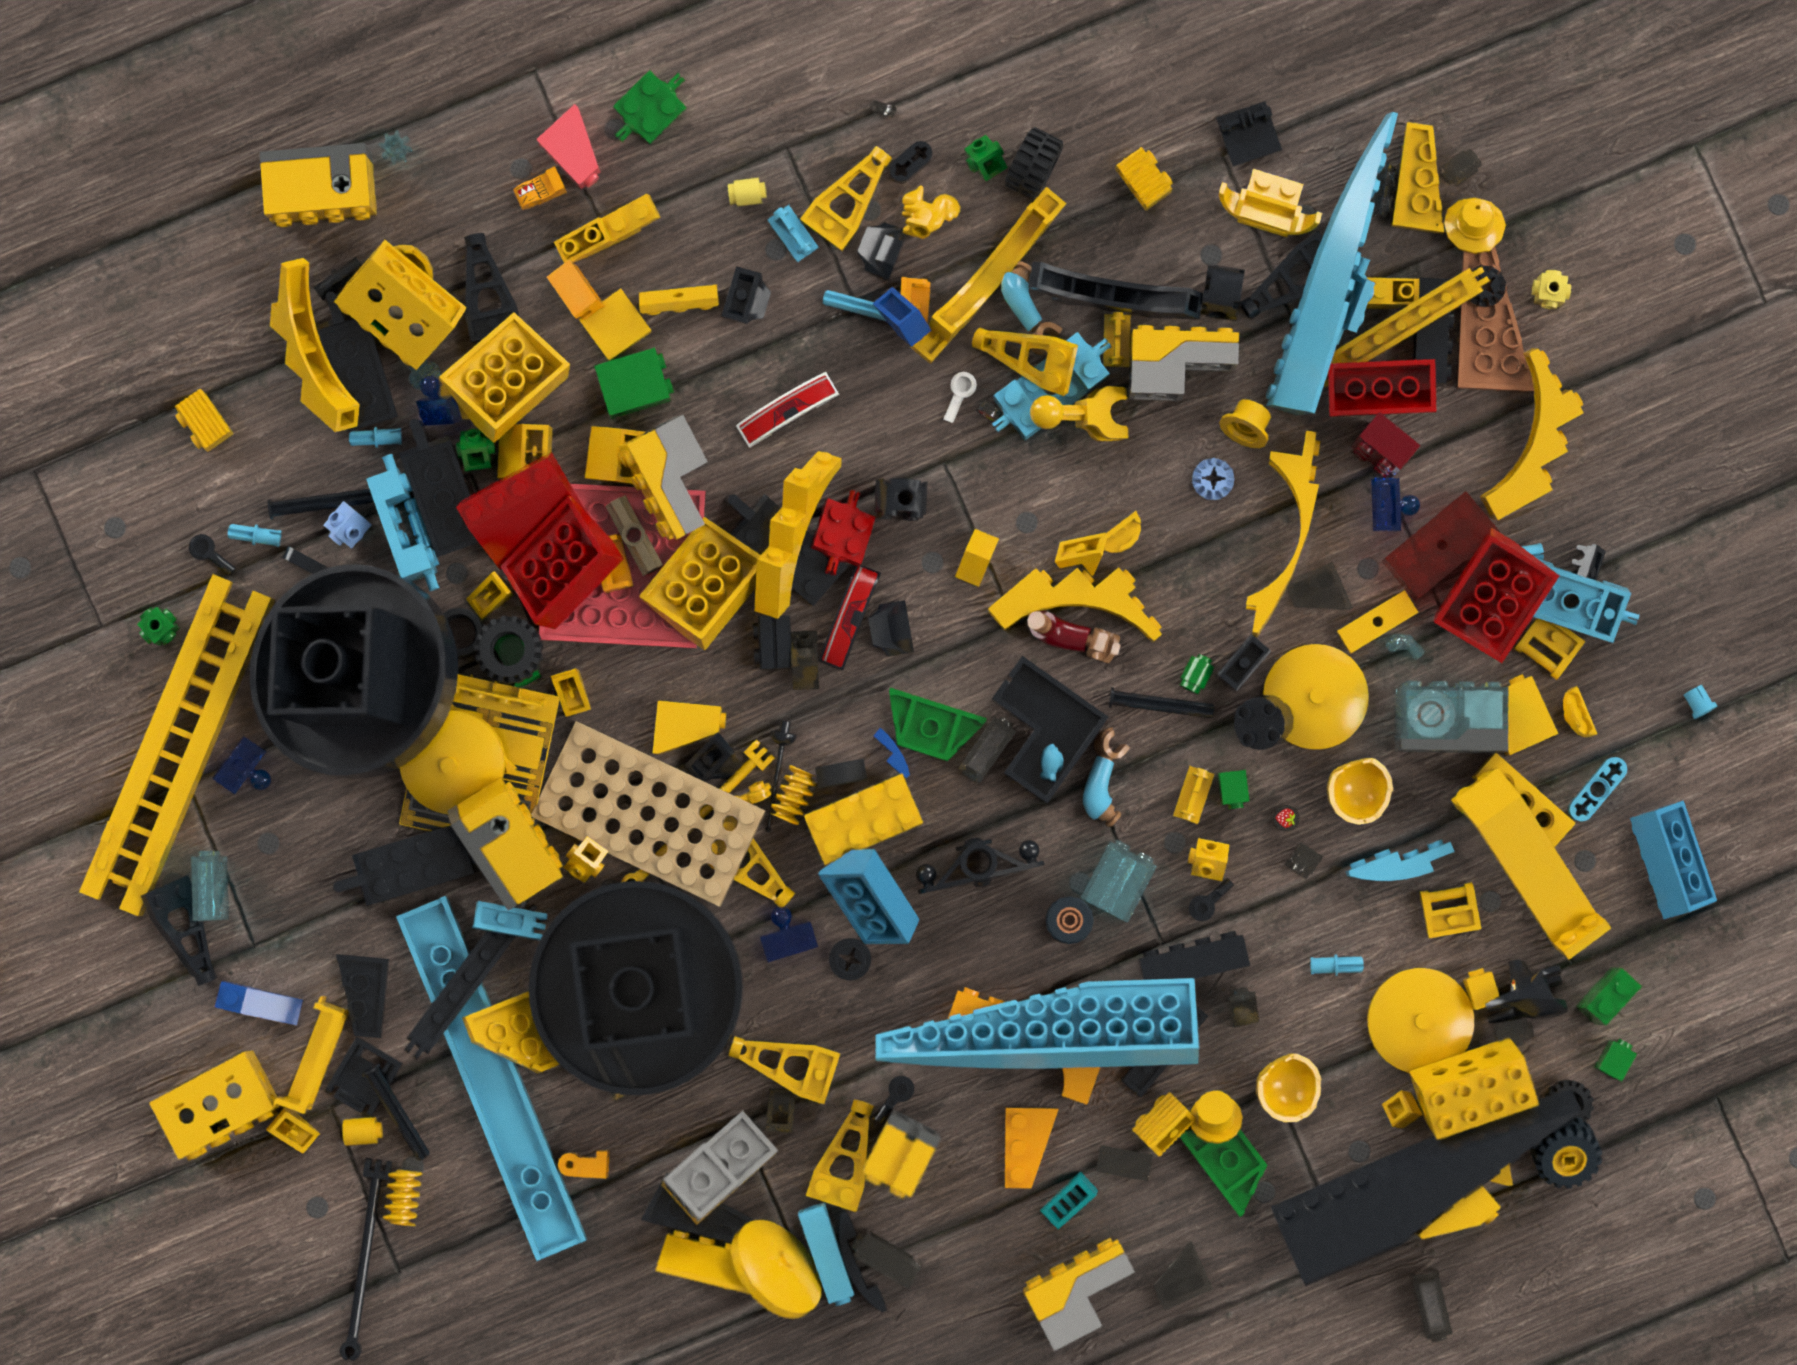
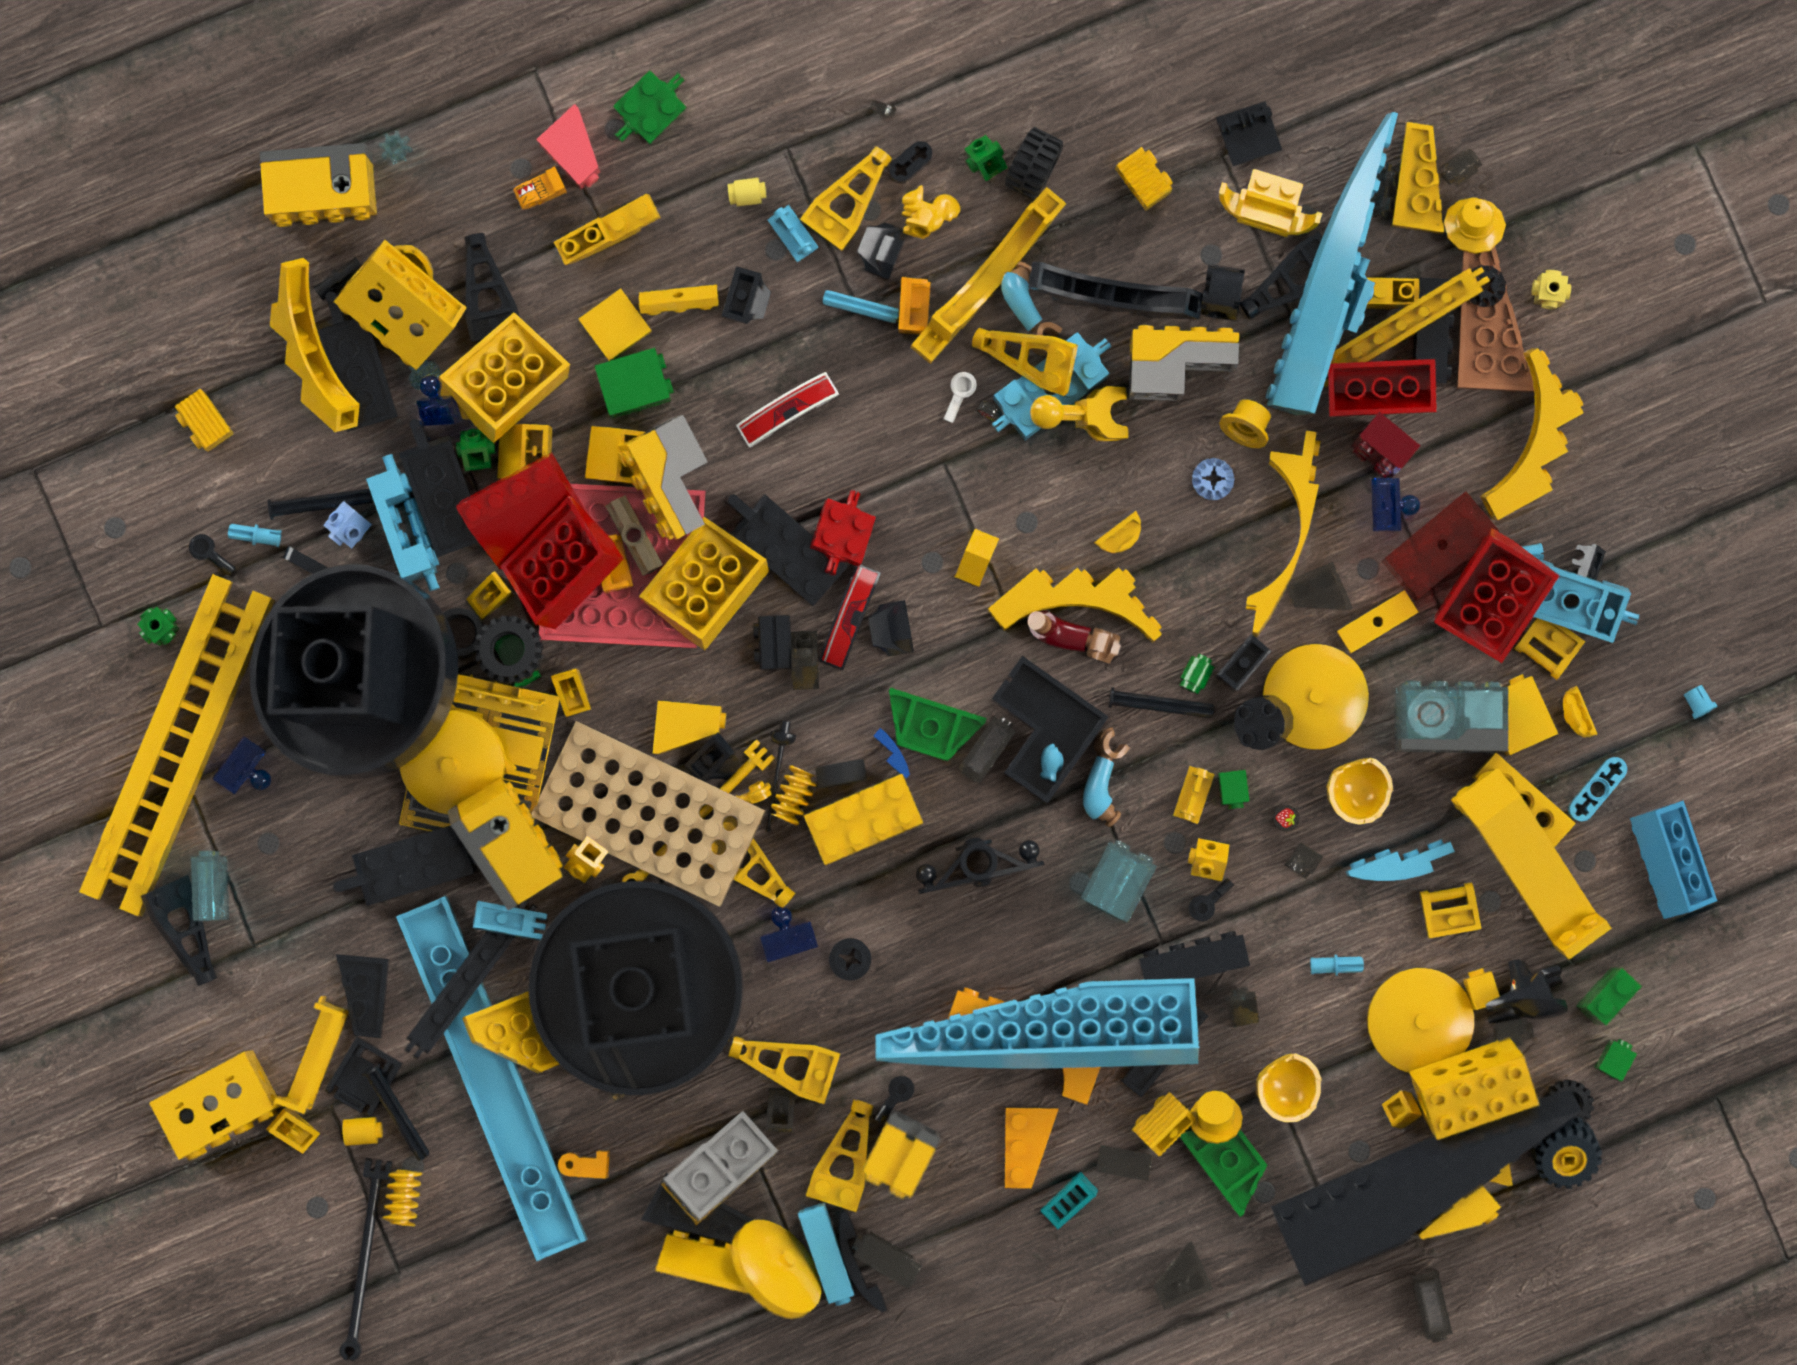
slope [215,981,303,1025] -> none
medium azure axle [349,427,402,448] -> none
light orange hinge [547,260,605,320] -> none
yellow arch [755,451,842,619] -> none
dark azure slope [818,849,920,944] -> none
blue slope [872,287,931,347] -> none
black brick [874,478,928,521] -> none
piece [1023,1238,1135,1351] -> none
black wheel [1045,896,1094,944] -> none
yellow slope [1055,533,1107,576] -> none
yellow hinge [1103,312,1131,367] -> none
clear light blue arm [1386,634,1426,660] -> none

